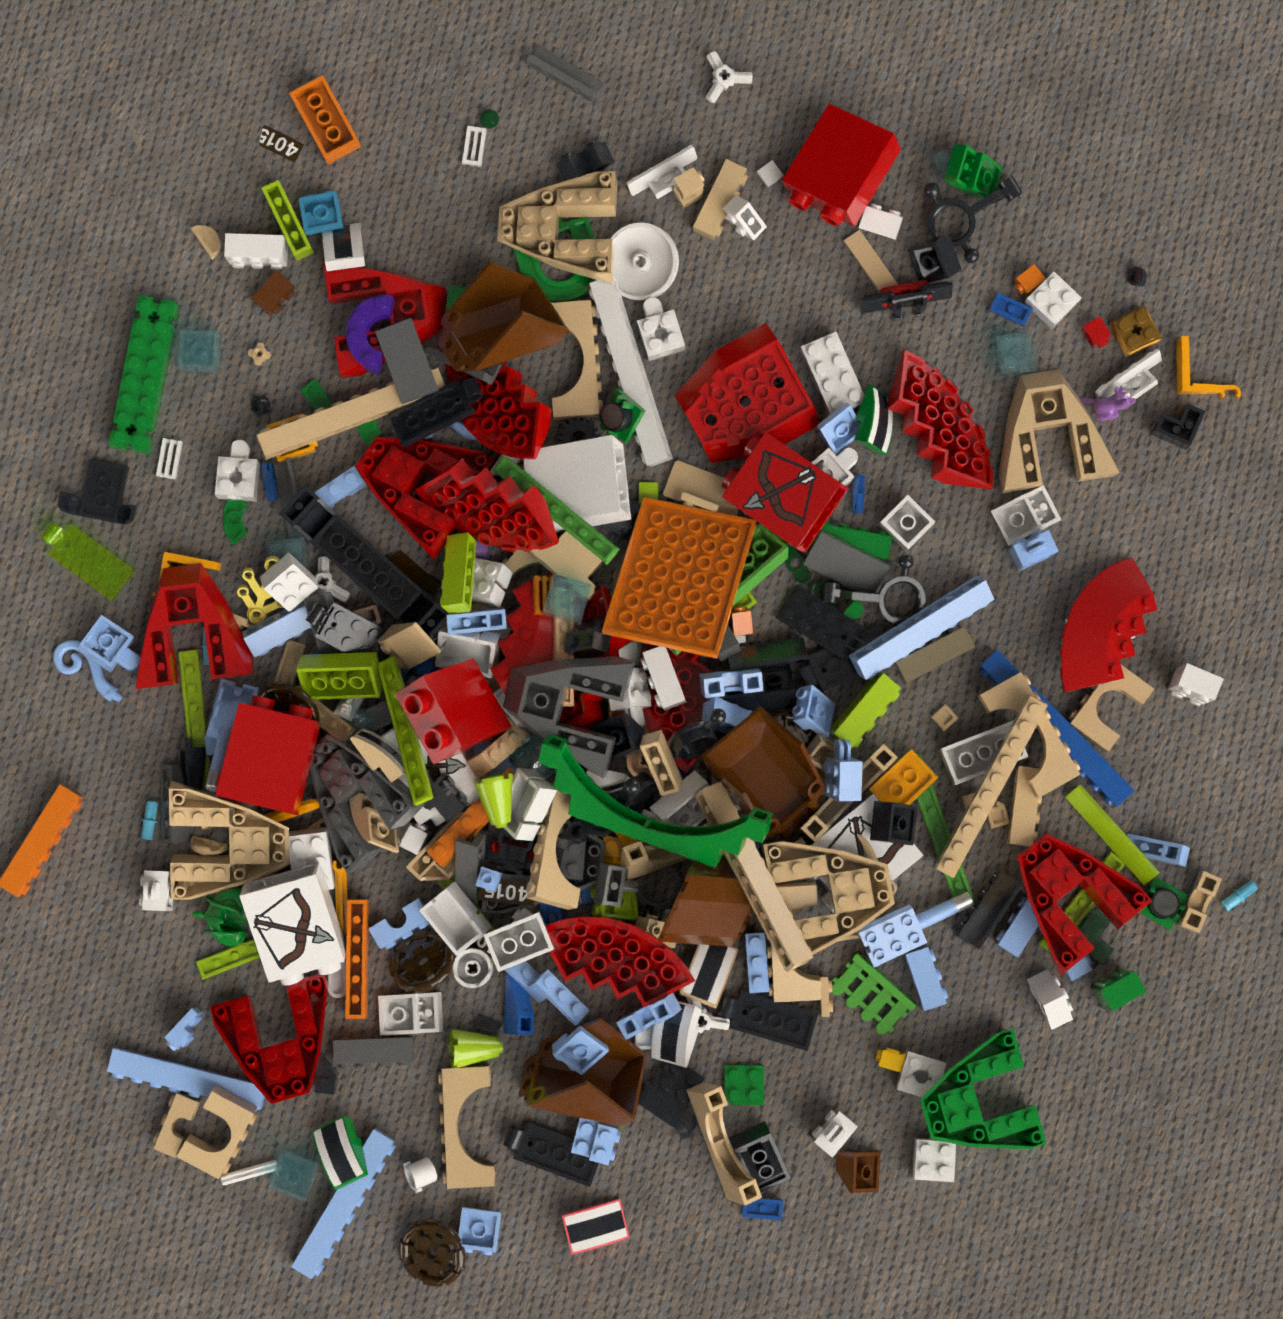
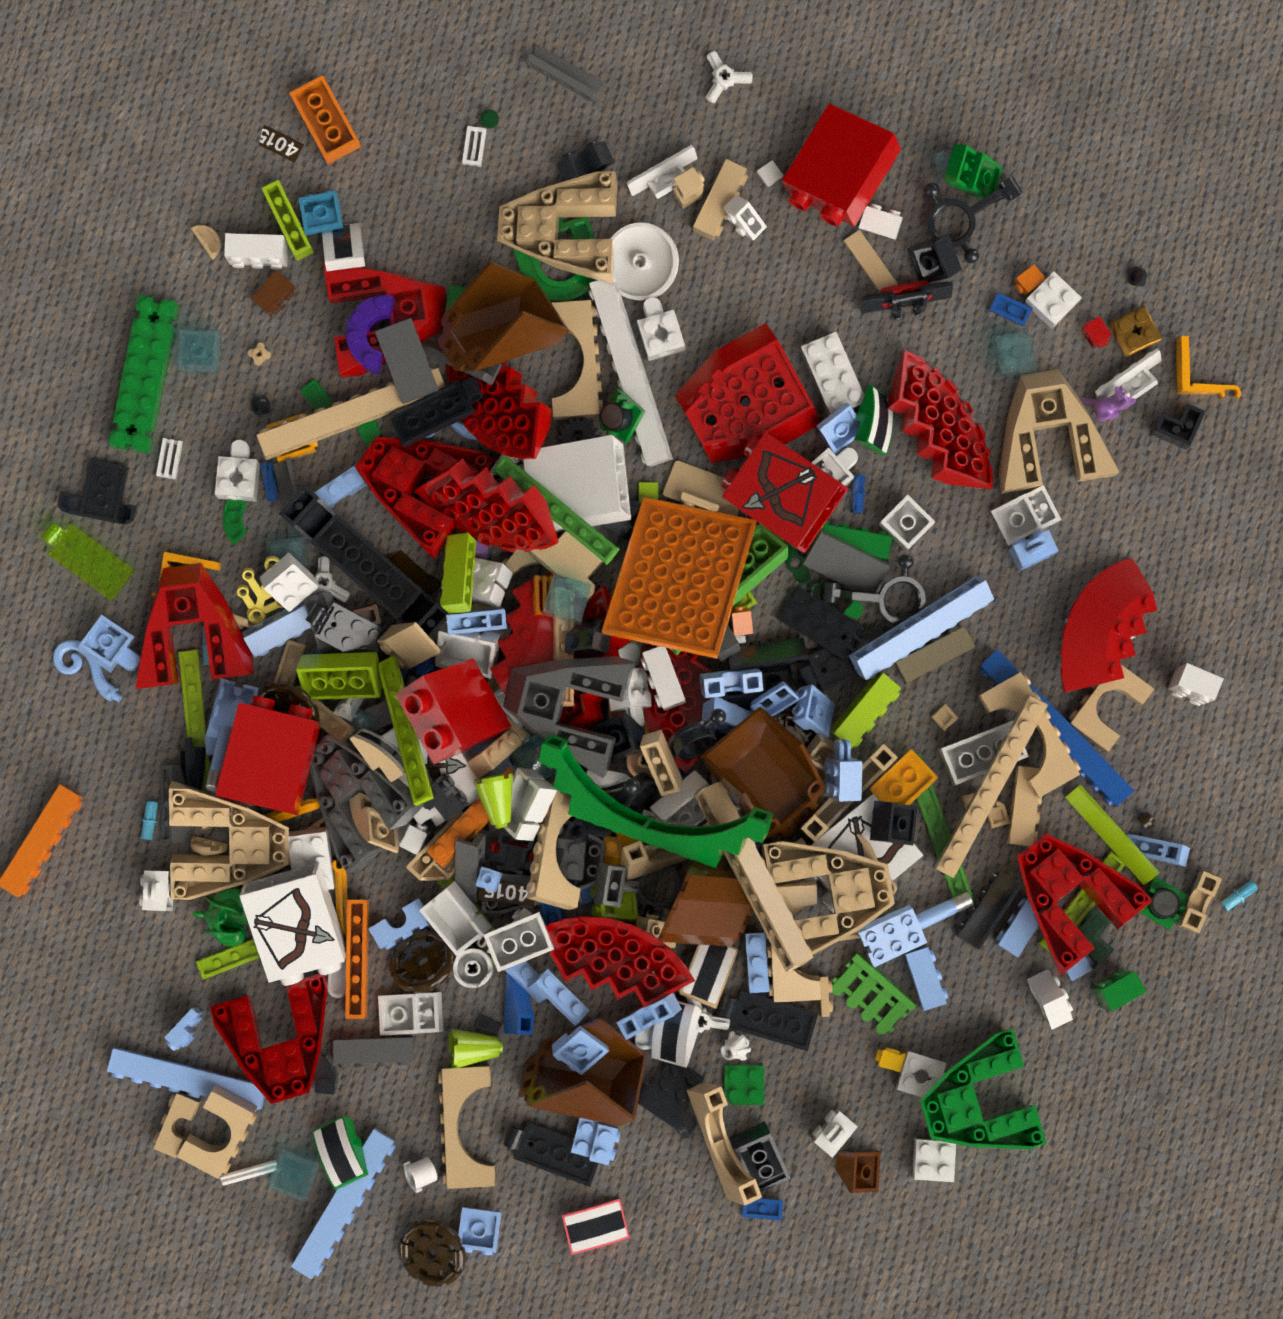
none -> white rock [721,1031,751,1061]
none -> light blue piece [750,682,799,716]
none -> dark brown plate [1137,811,1155,829]

